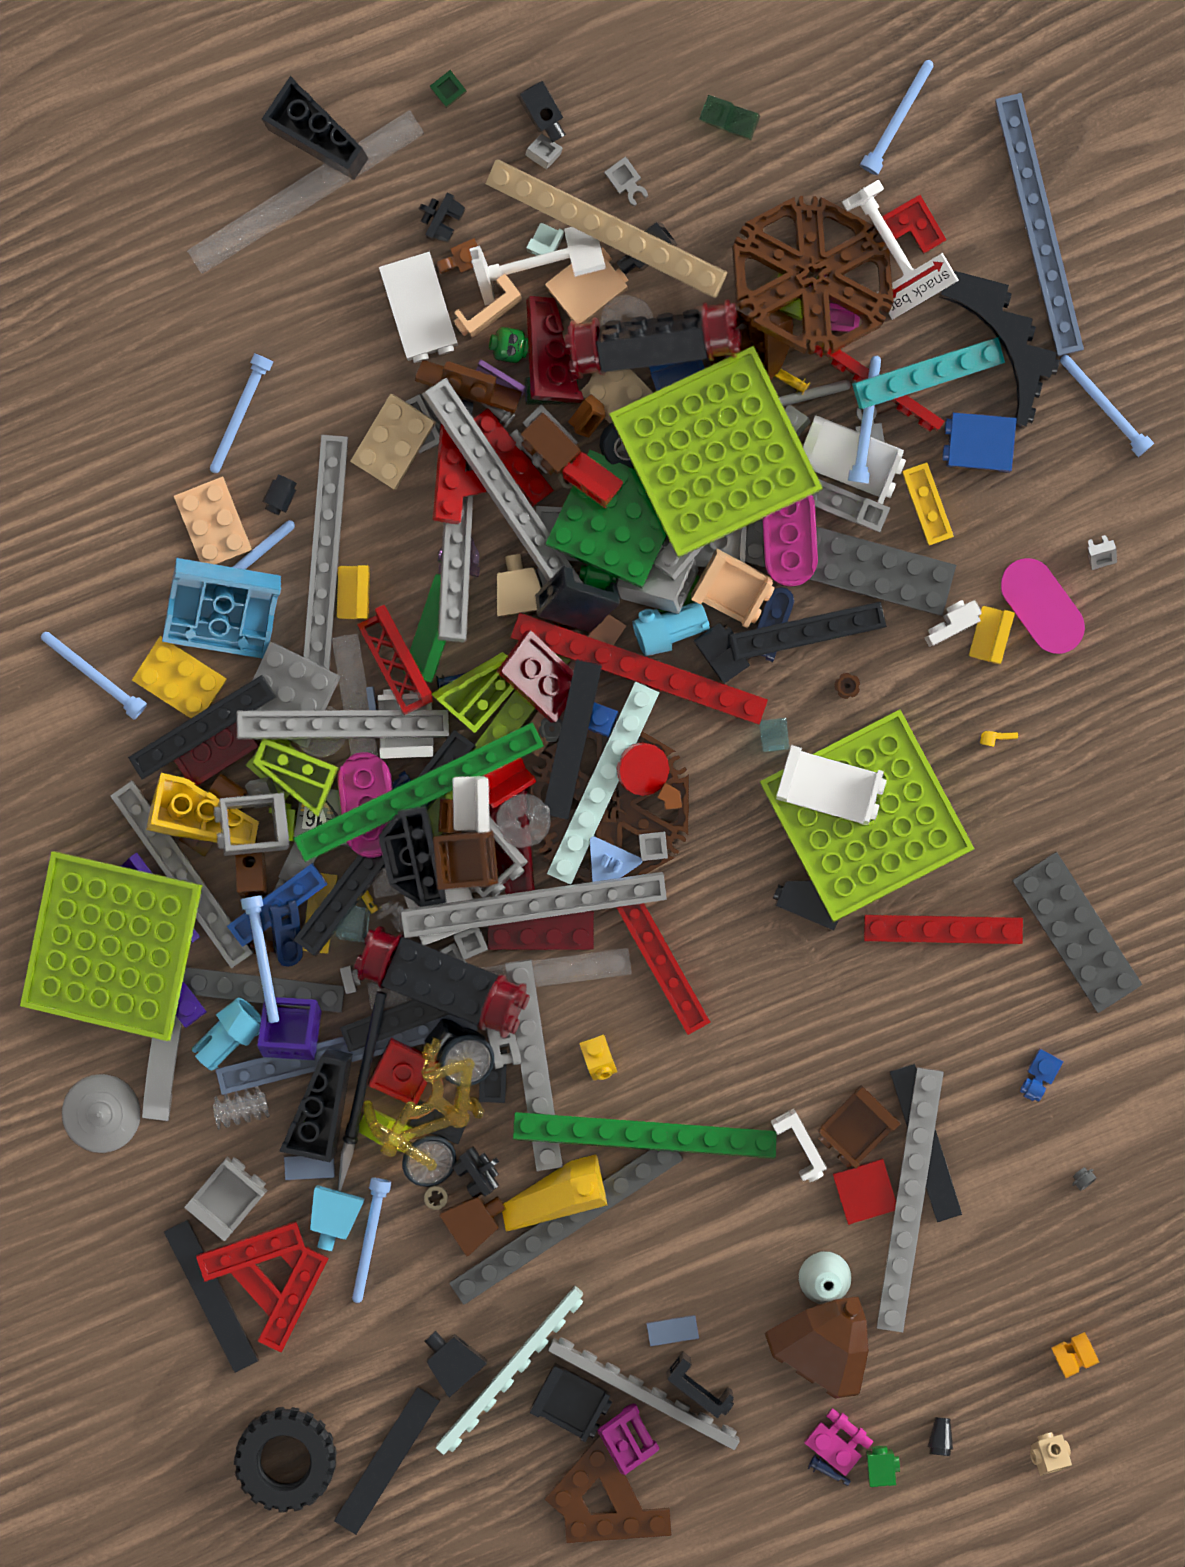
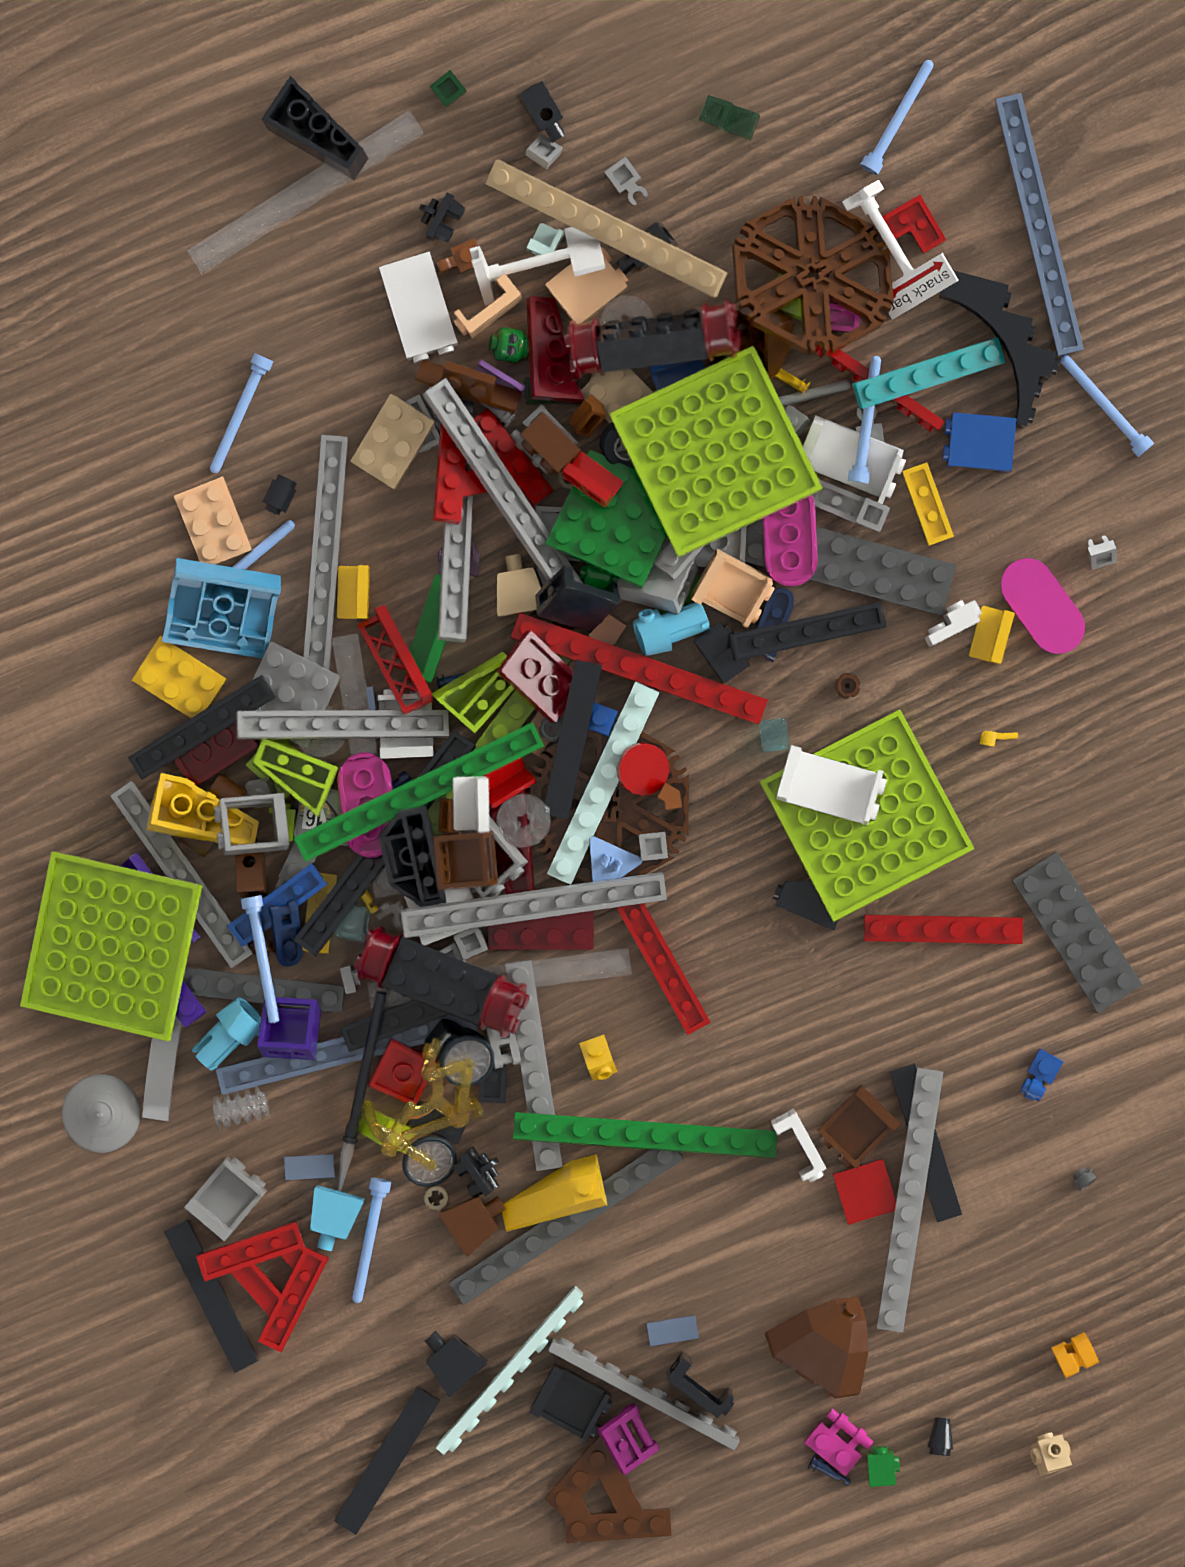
light blue piece [41,632,147,720] -> none
black tyre [234,1407,337,1513] -> none
black wedge [279,1049,353,1162] -> none
light aqua cone [799,1251,851,1304] -> none

